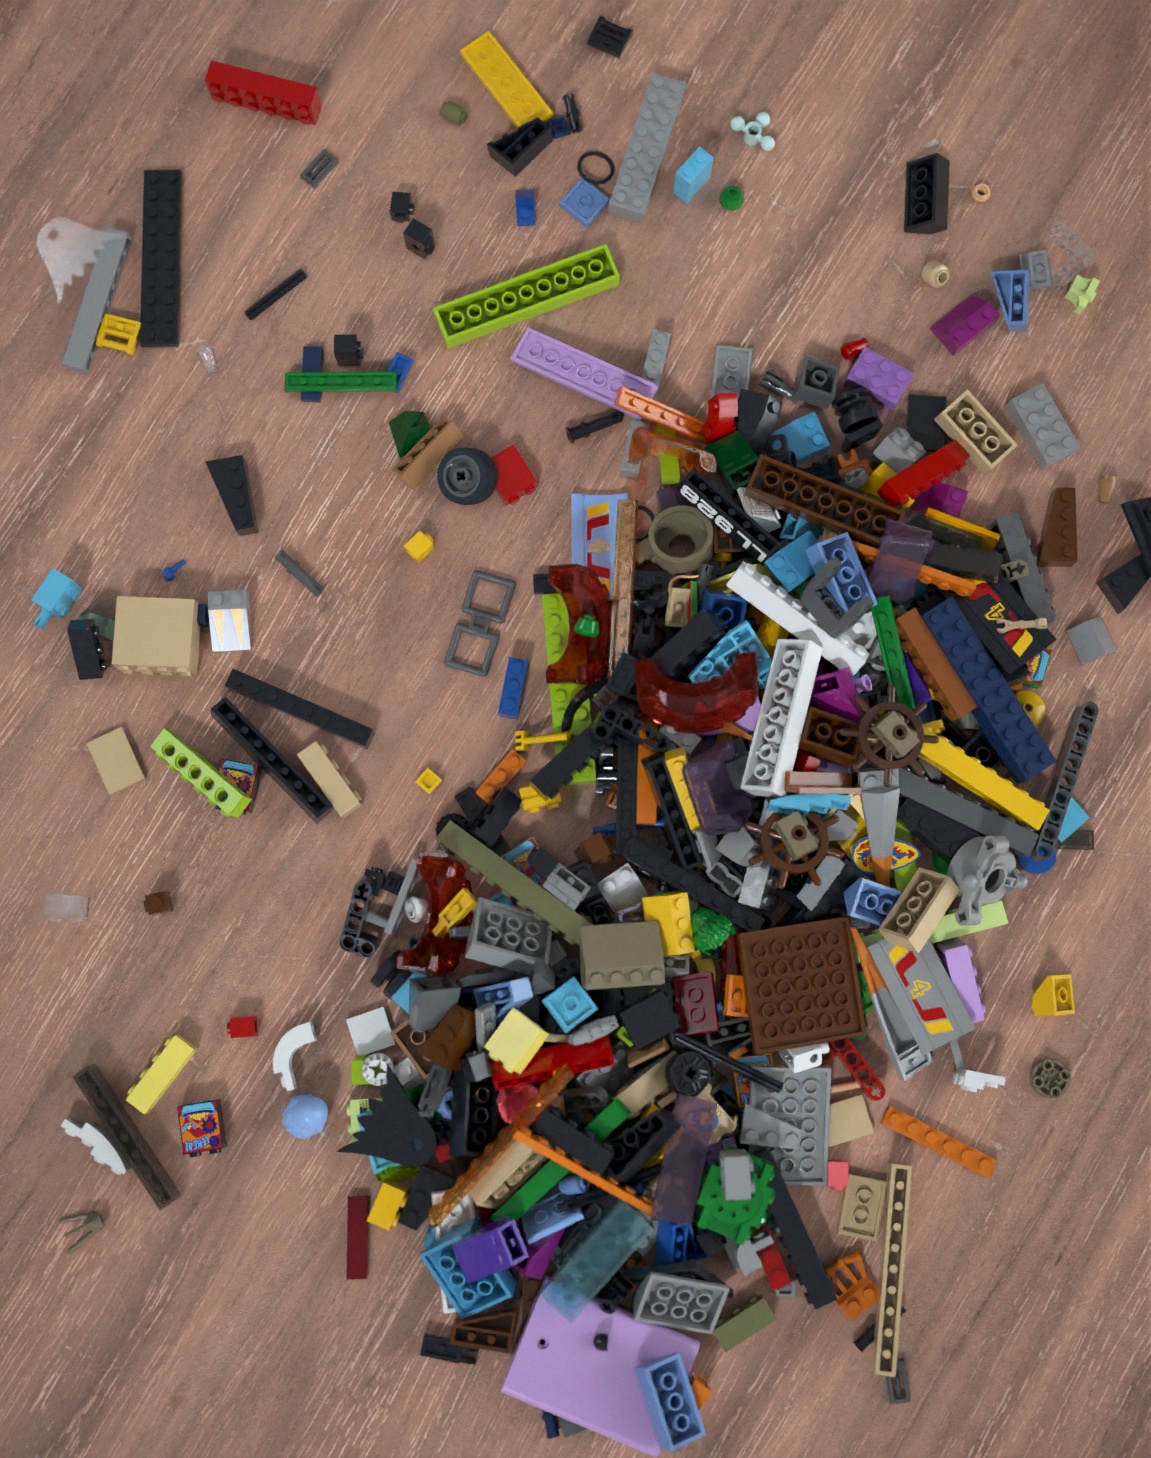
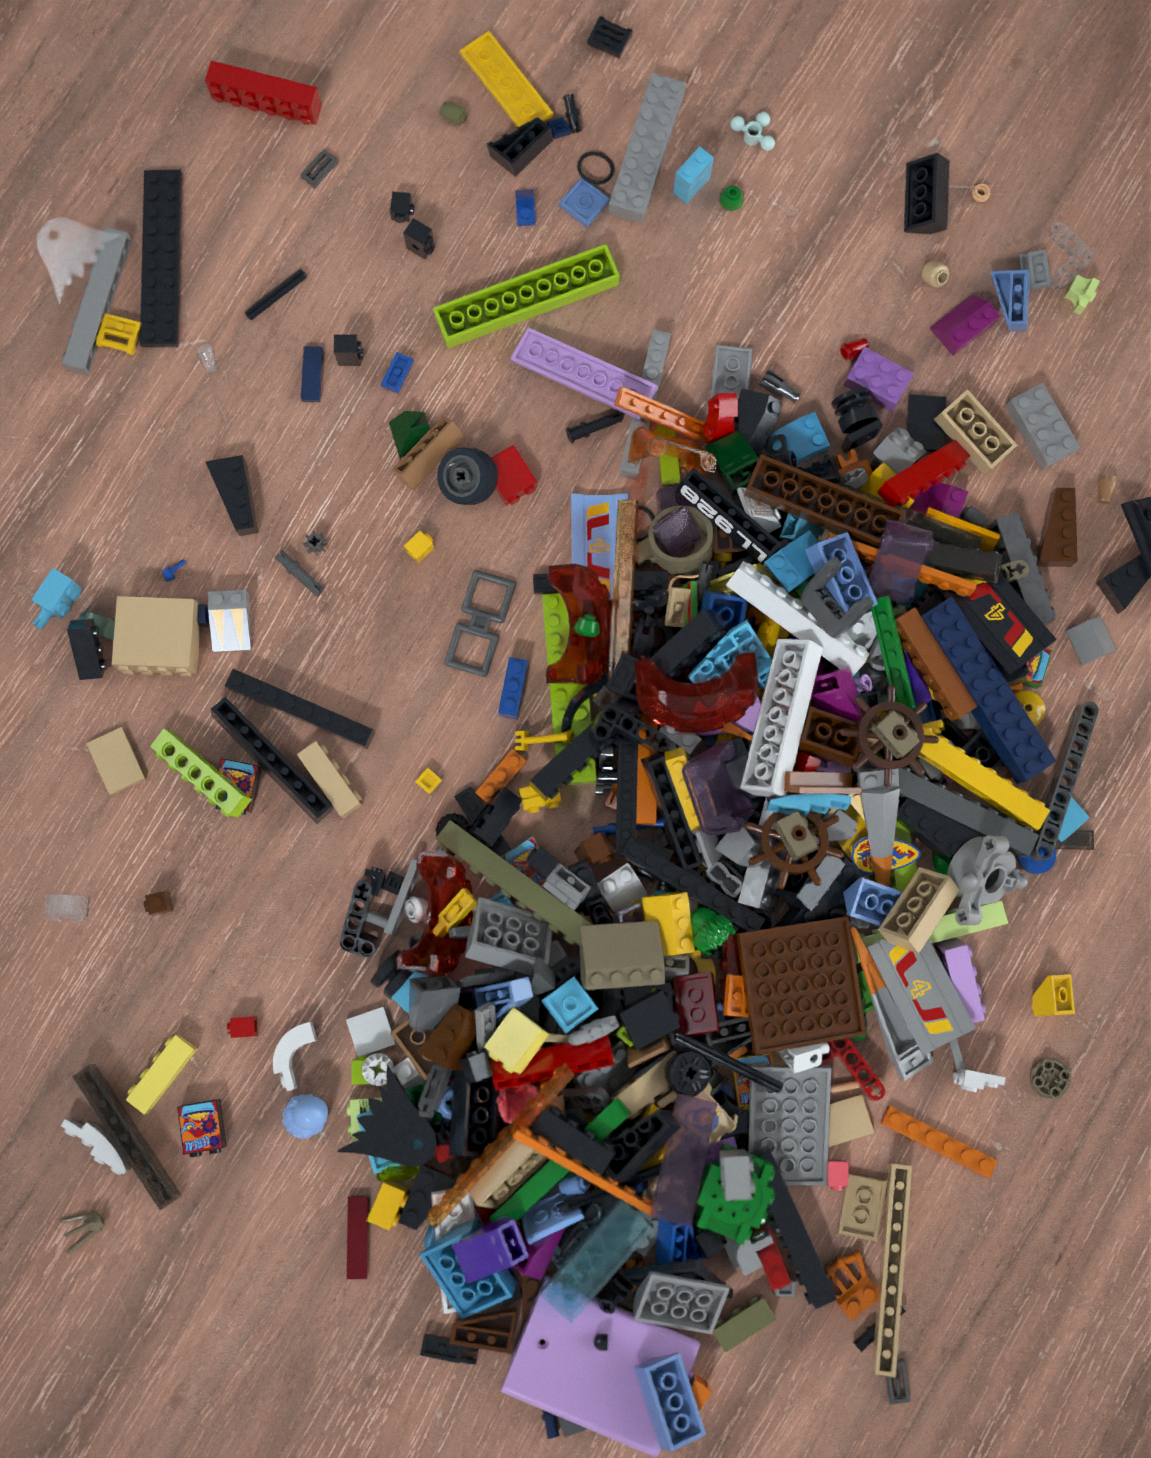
green tile [284,372,397,392] -> none
light grey wing [739,1102,802,1150] -> none
dark grey brick [792,356,840,409] -> none
tan piece [997,618,1047,633] -> none
none -> dark grey gear [303,531,328,556]
none -> clear purple tile [653,506,701,557]
none -> dark grey brick [960,505,989,528]

